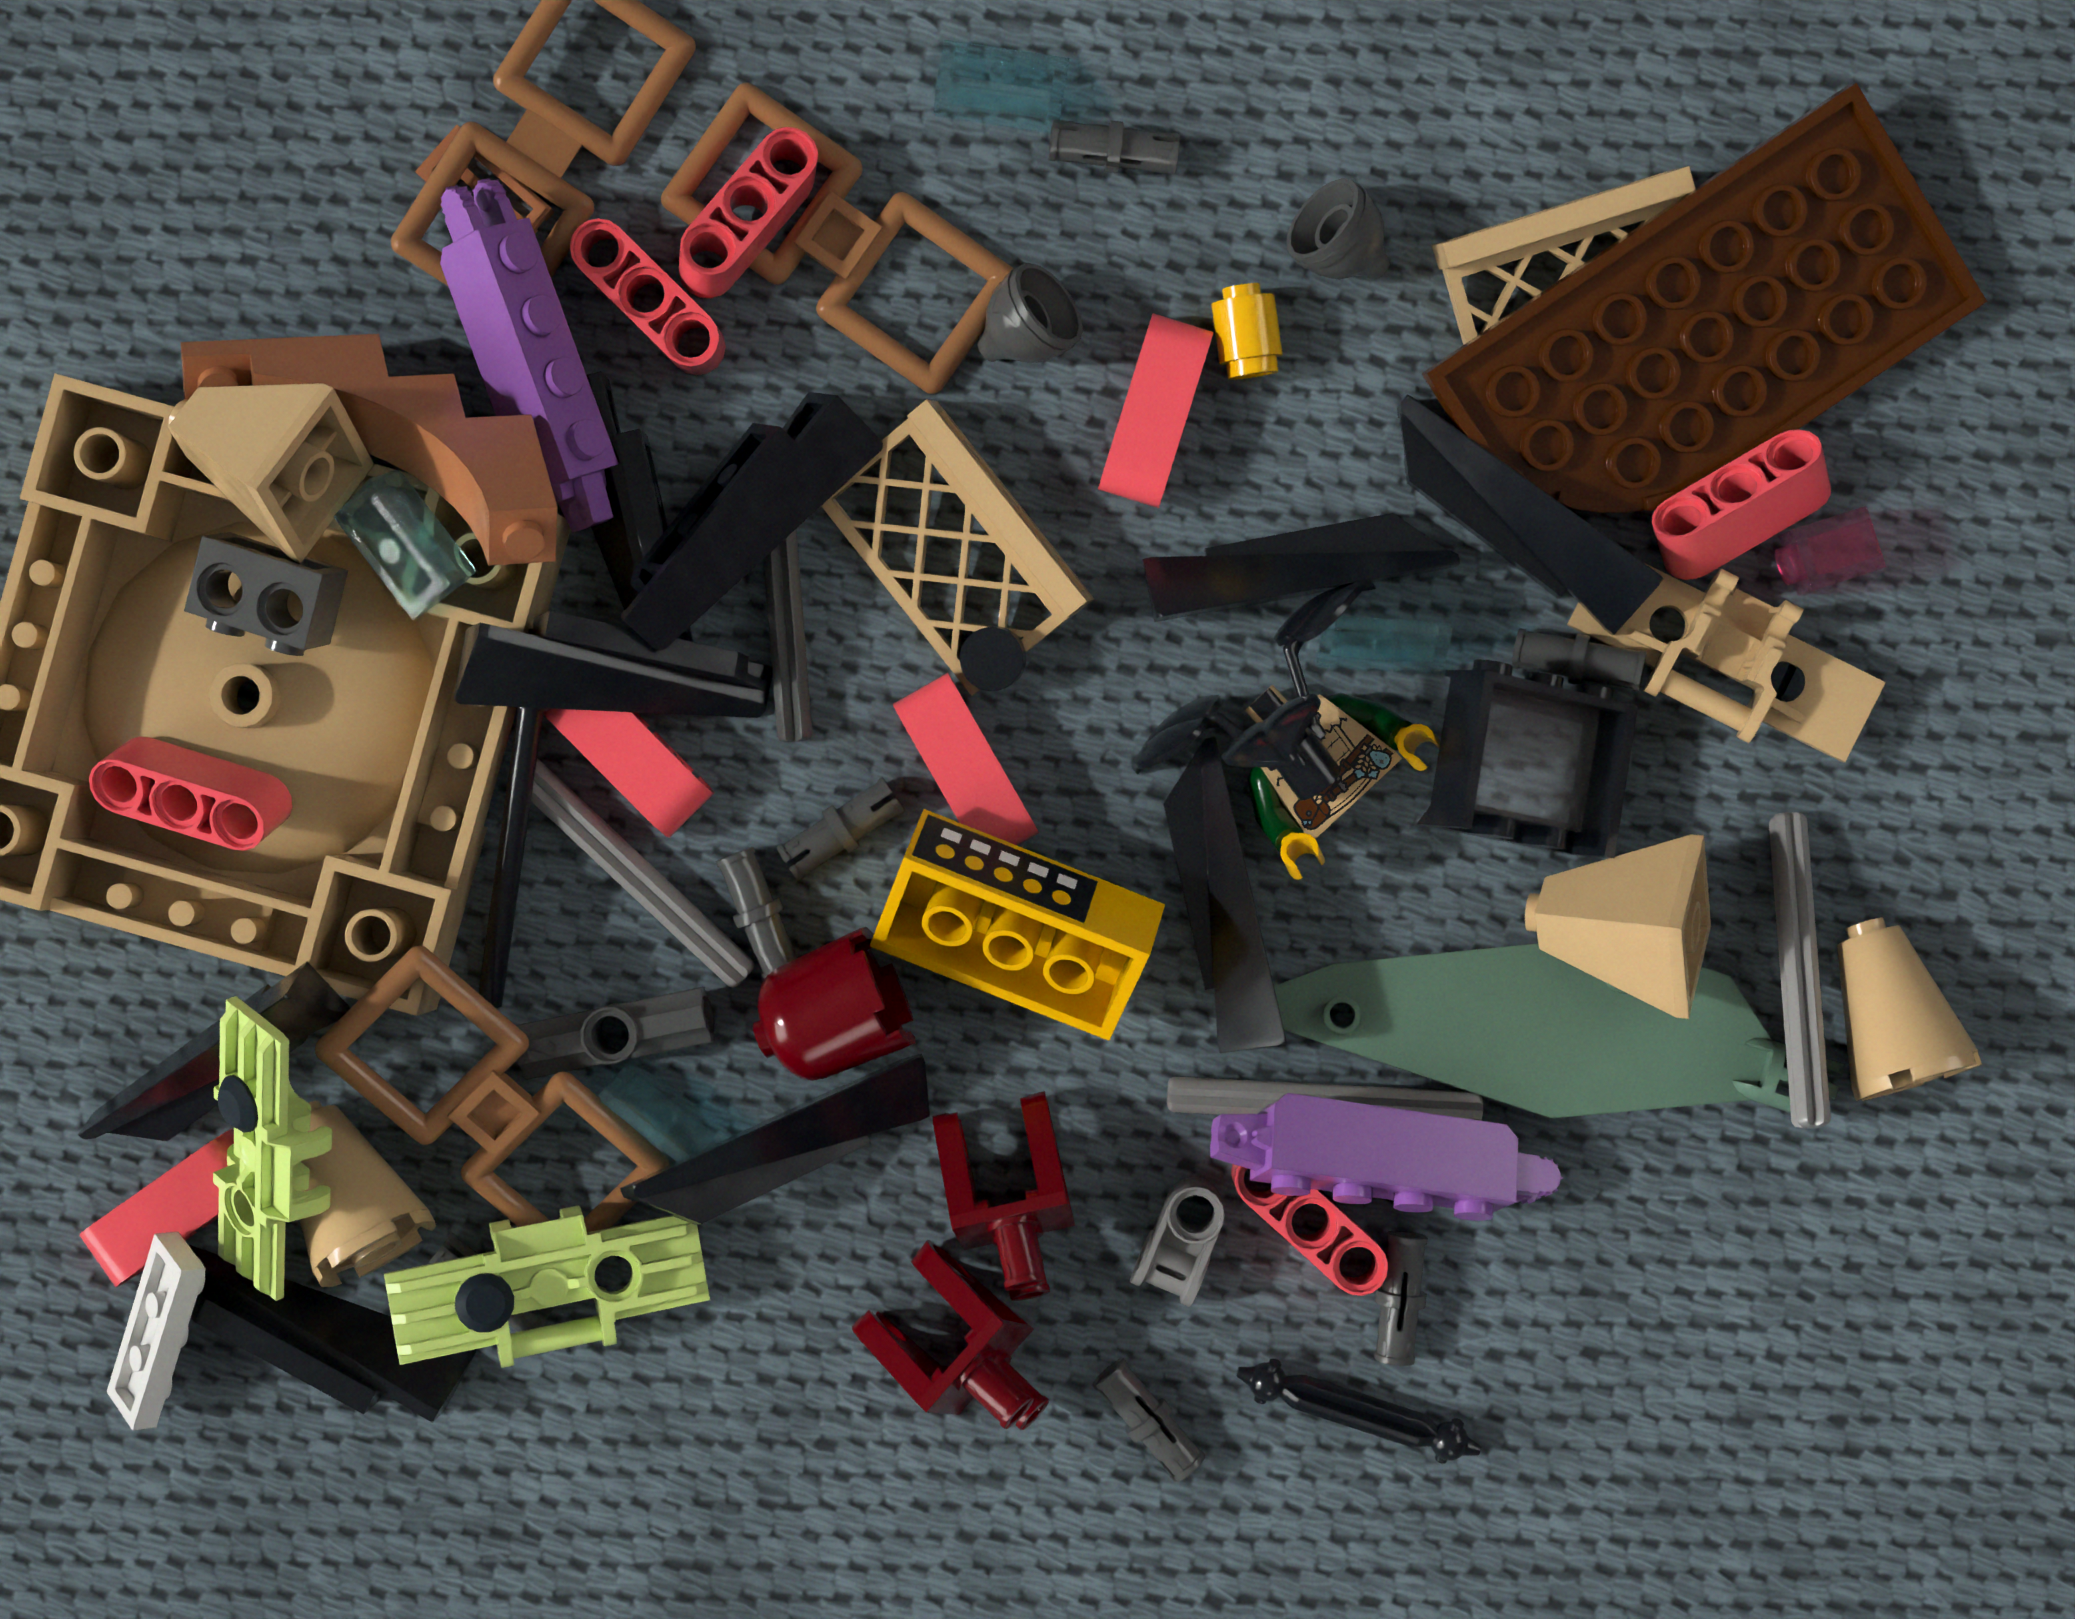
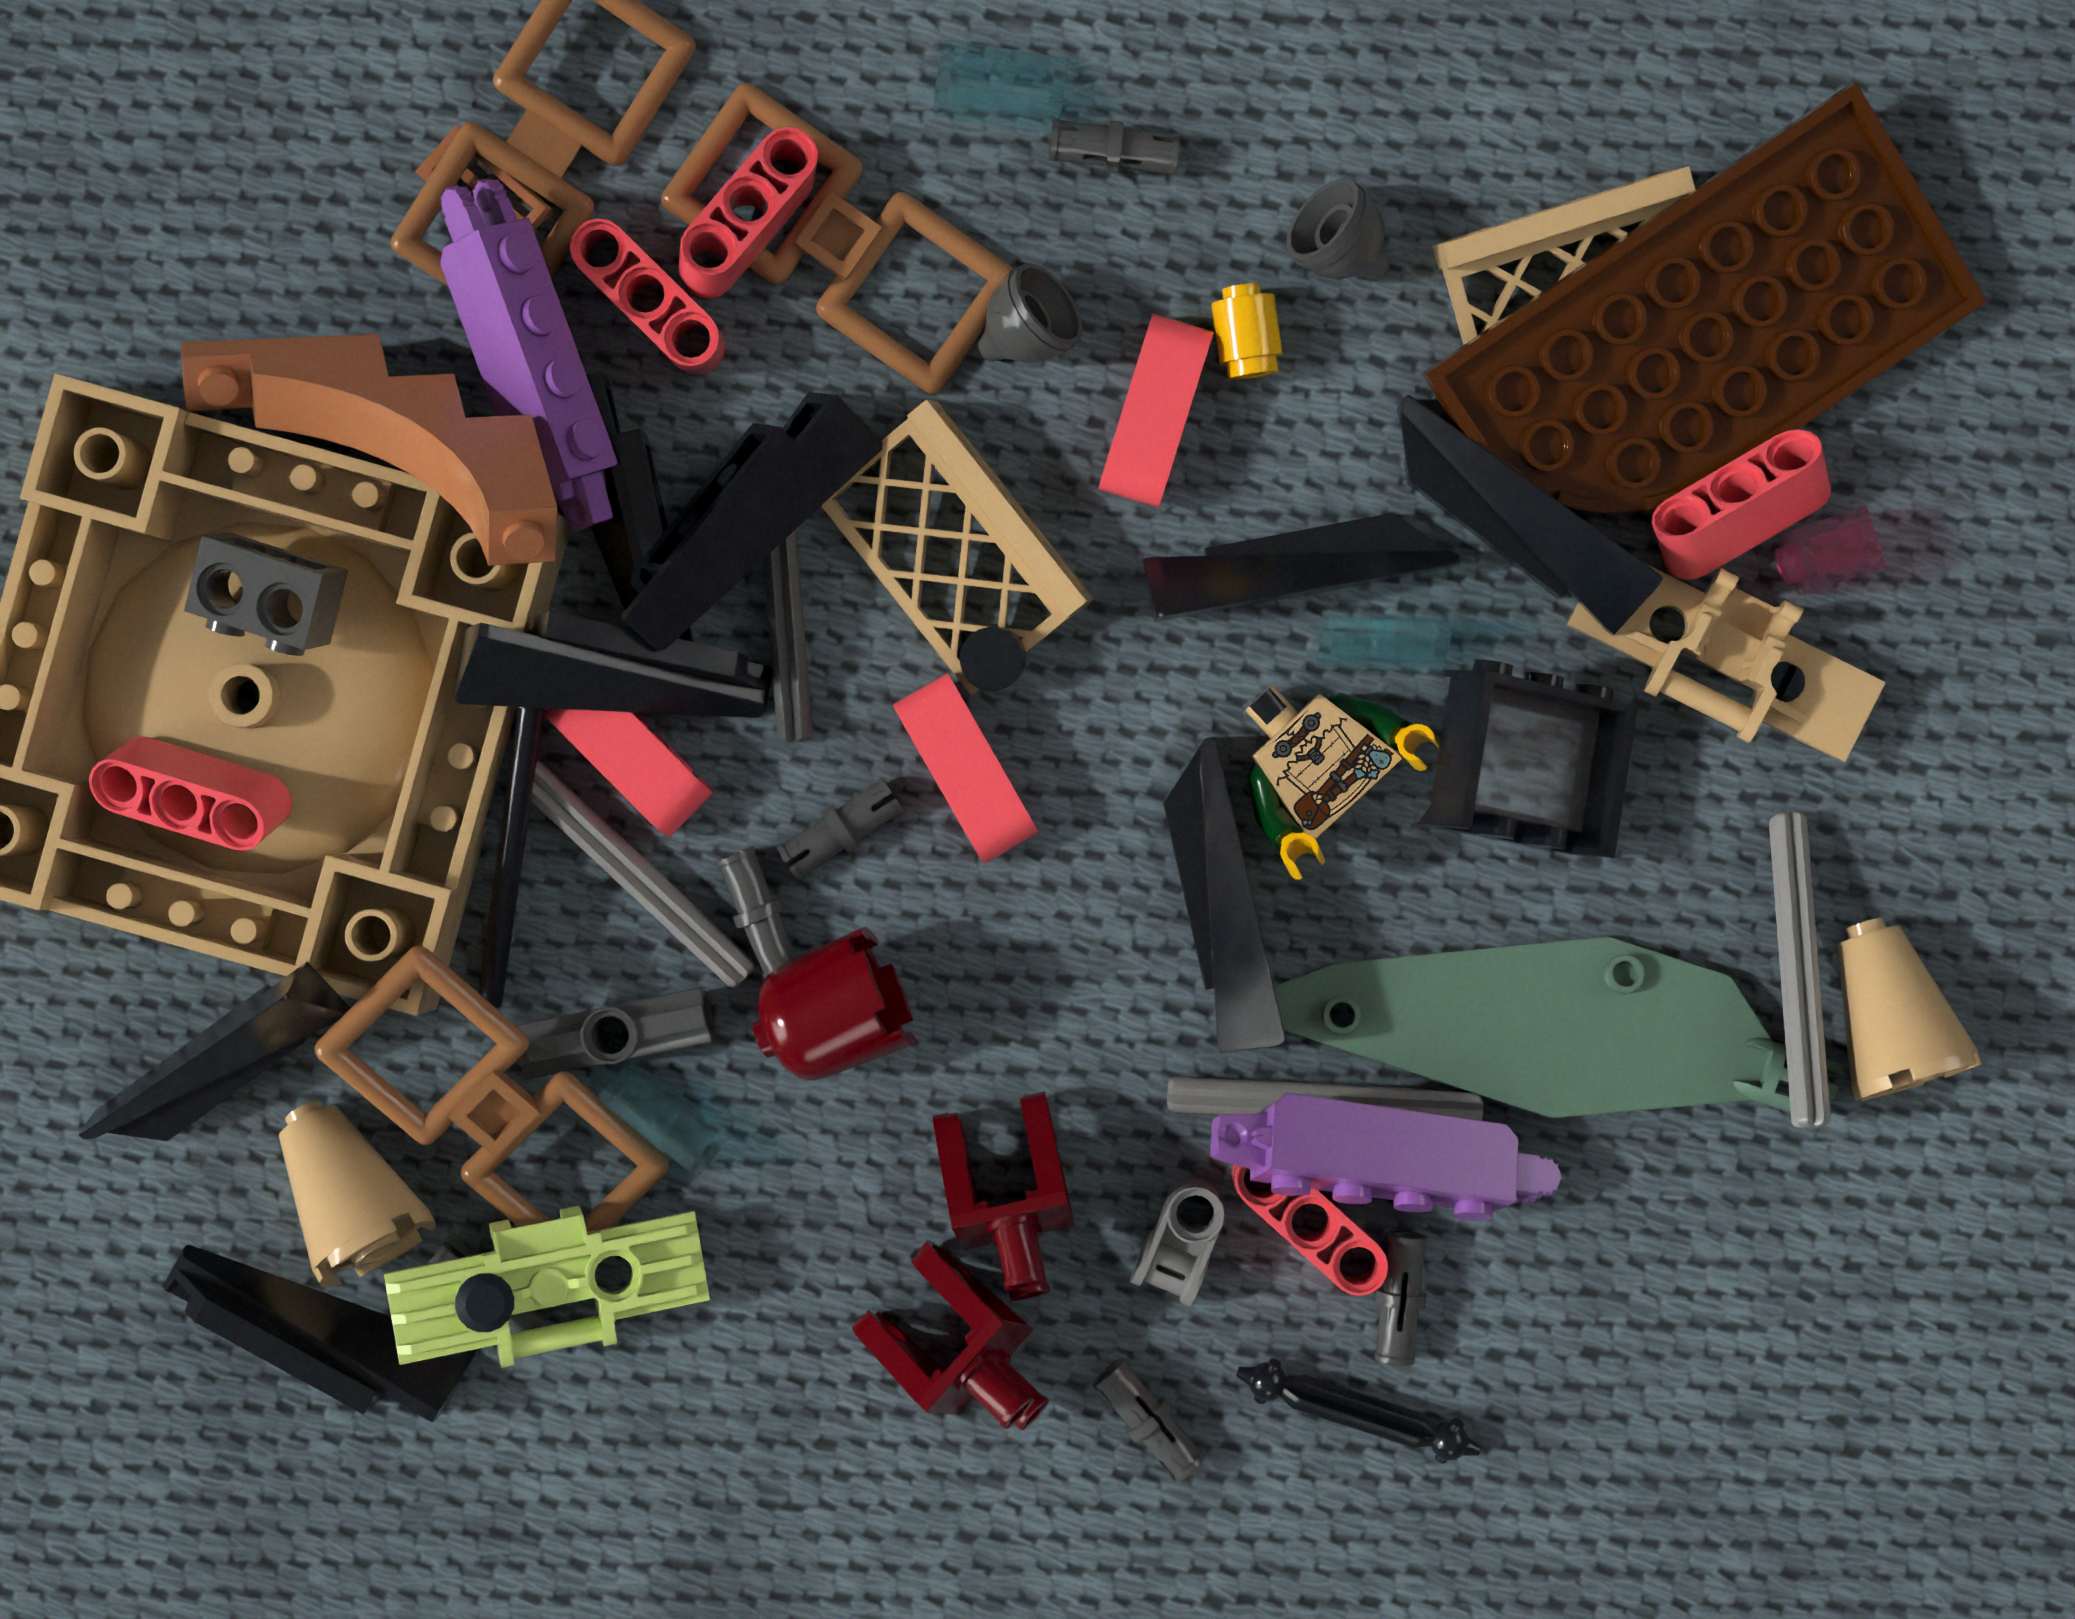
coral beam [79,1129,234,1287] -> none
white plate [107,1232,206,1430] -> none
tan slope [167,383,374,563] -> none
yellowish green piece [213,996,332,1301] -> none
clear light blue slope [333,470,476,620] -> none
black wedge [620,1054,930,1225] -> none
yellow brick [870,809,1165,1041] -> none
black plant [1132,579,1376,801] -> none
dark grey pin [1512,628,1647,692] -> none
tan slope [1525,834,1711,1019] -> none

